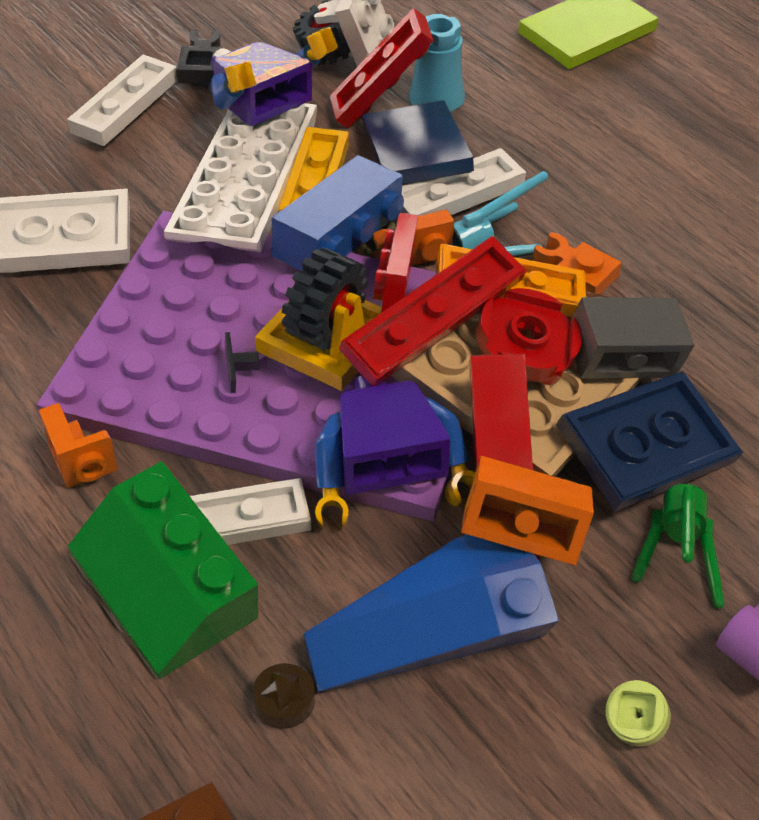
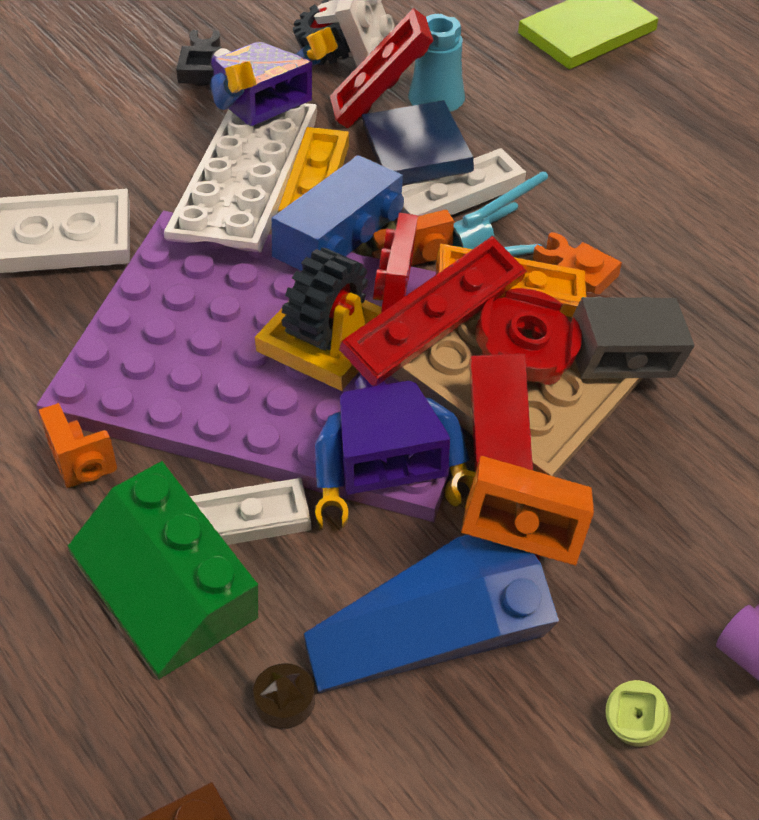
white plate [67,55,178,146] -> none
black piece [225,332,259,393] -> none
dark blue tile [556,371,743,512] -> none
green plant [631,484,725,609] -> none

